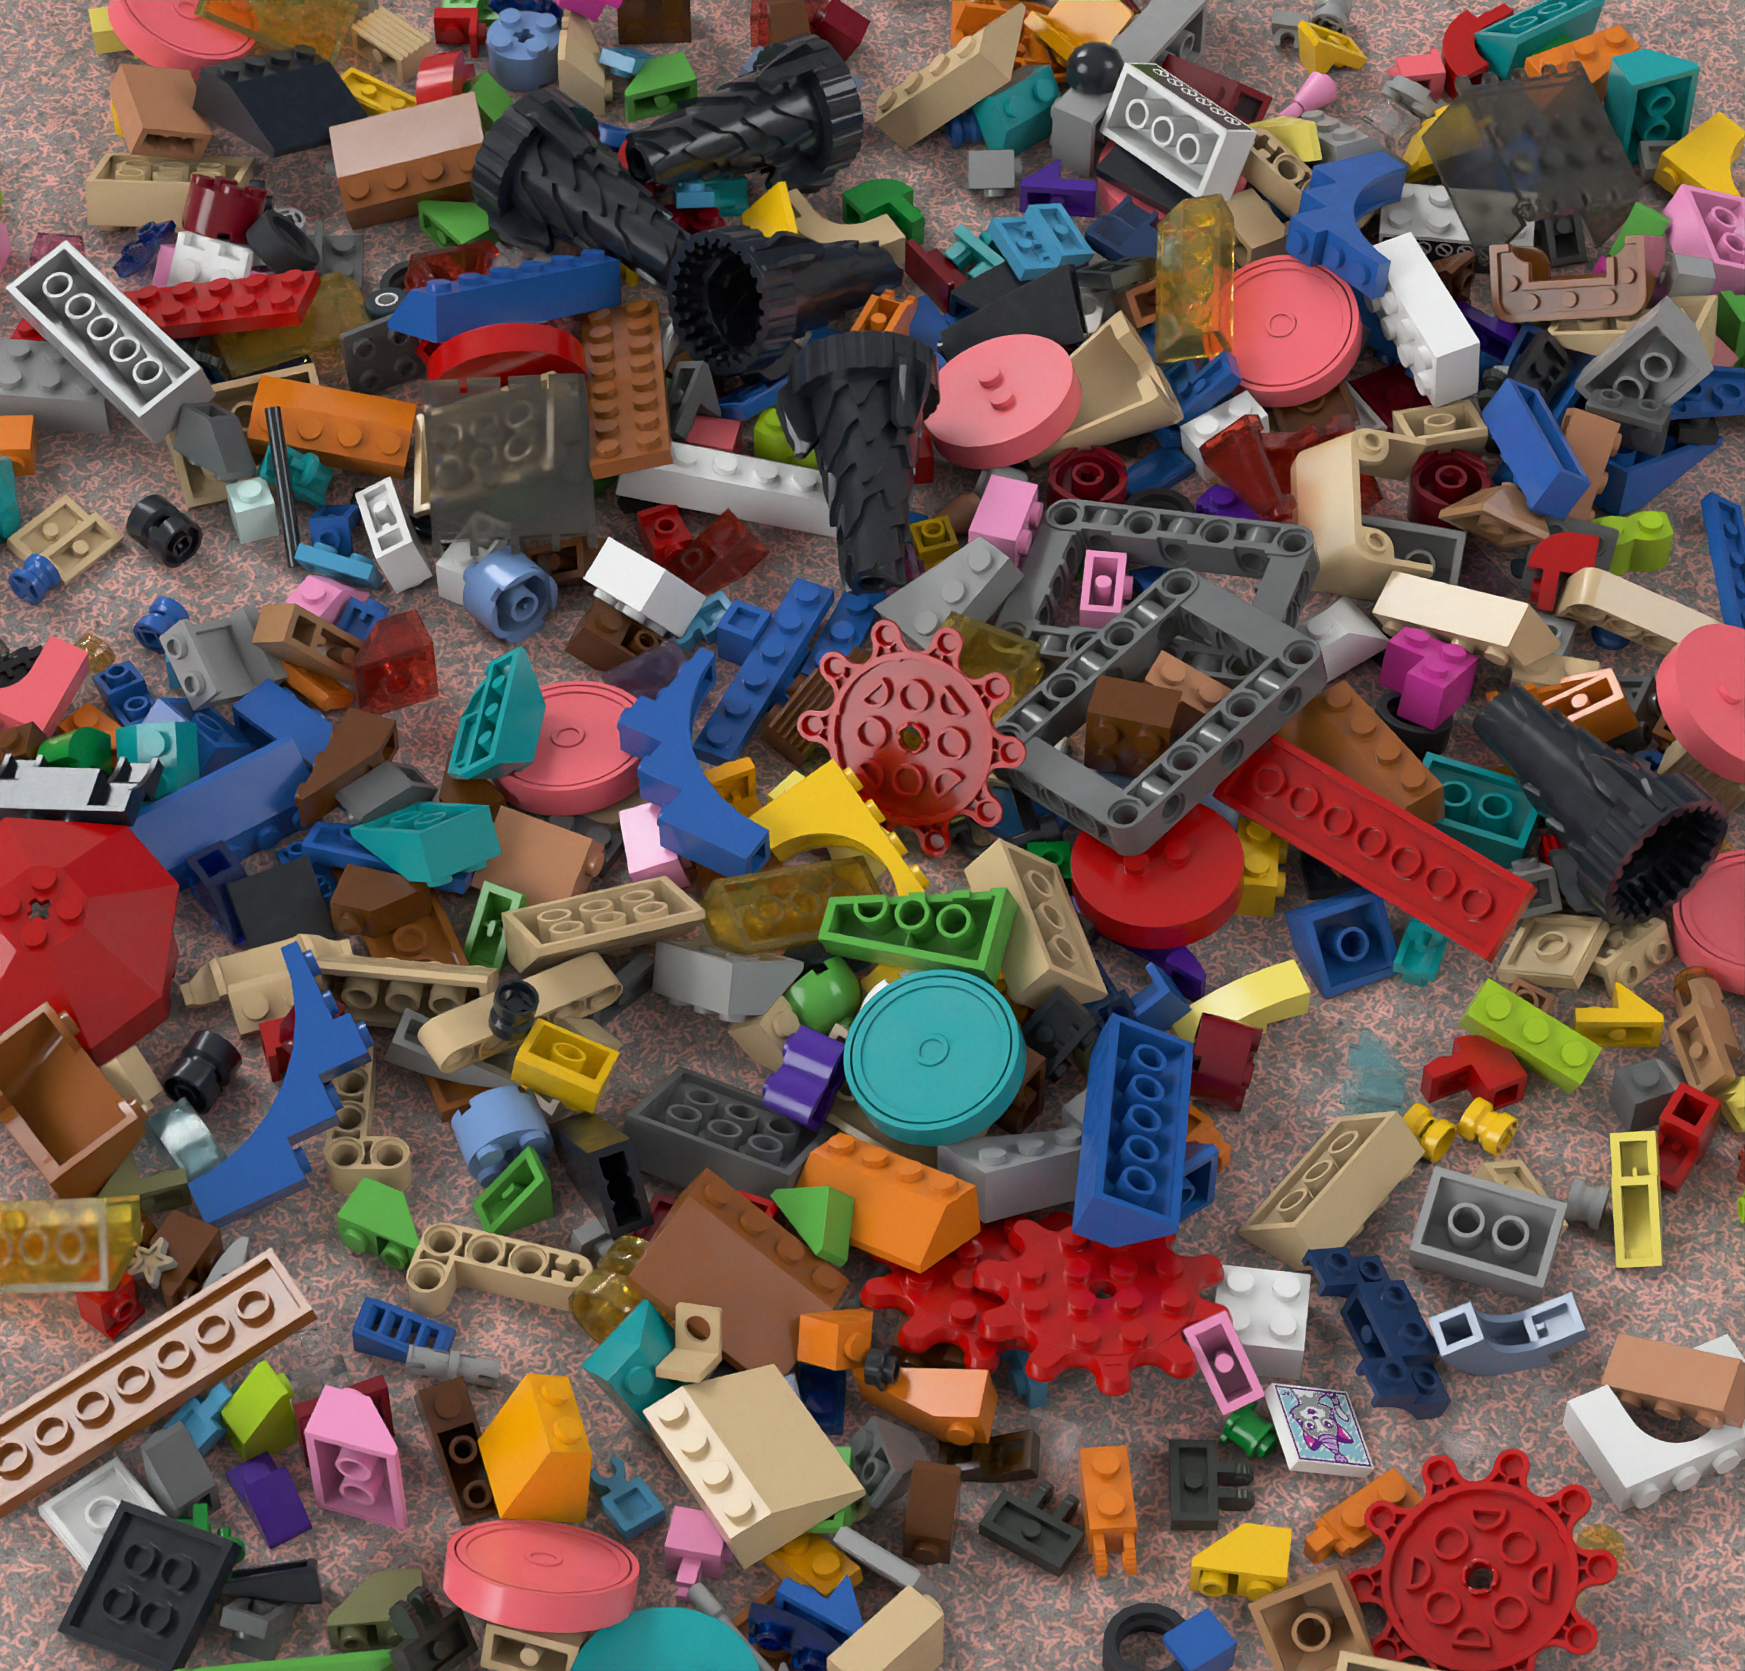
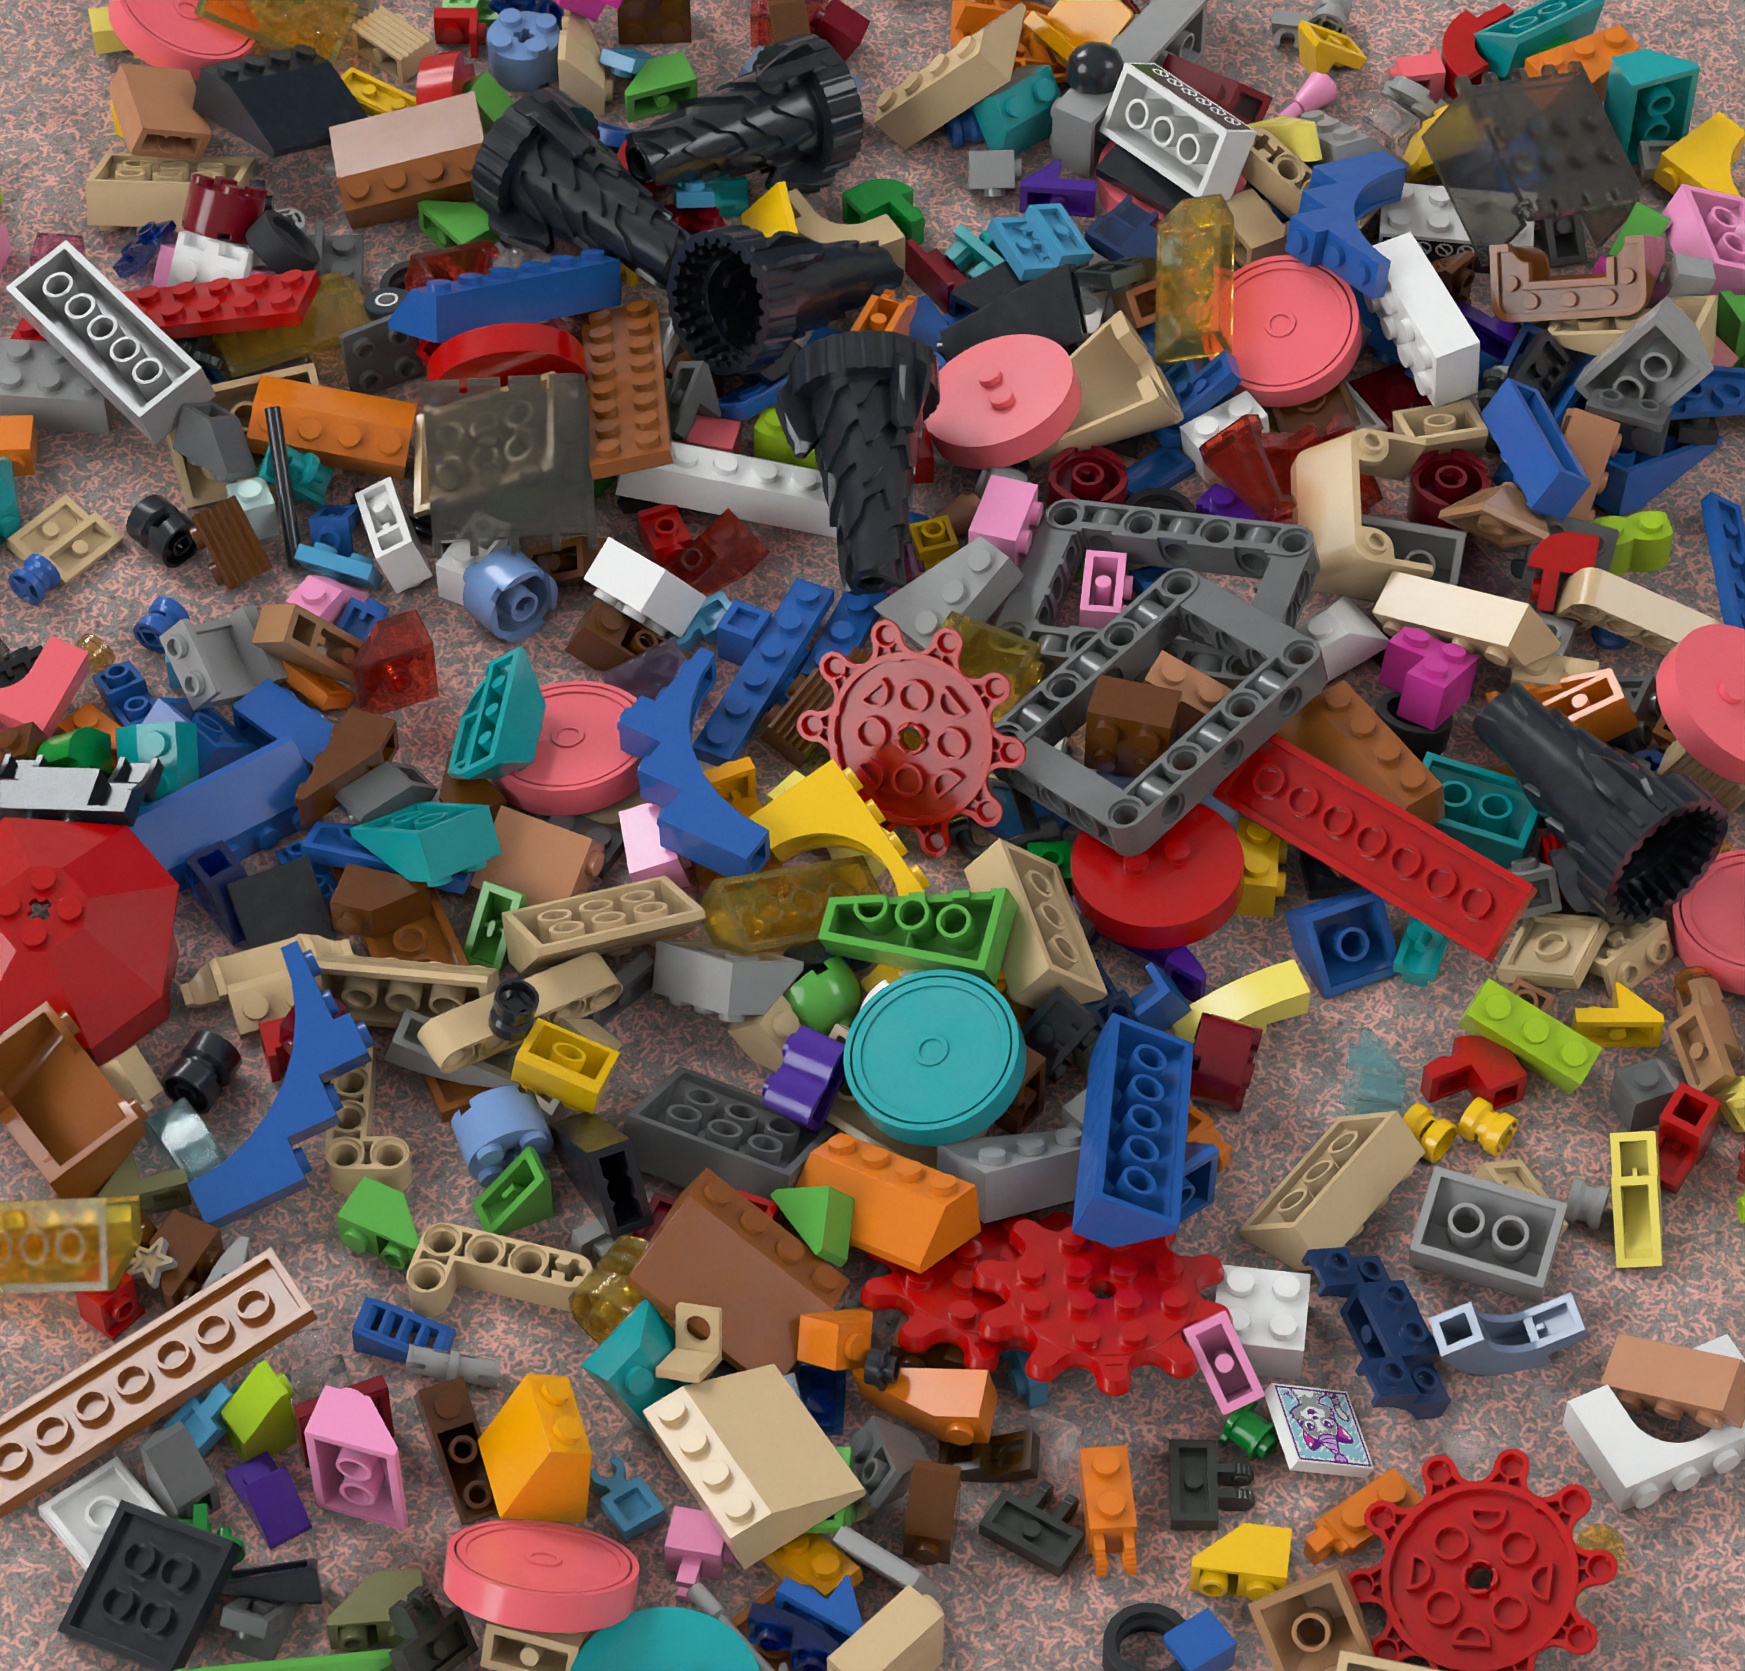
none -> reddish brown brick [189,495,273,590]

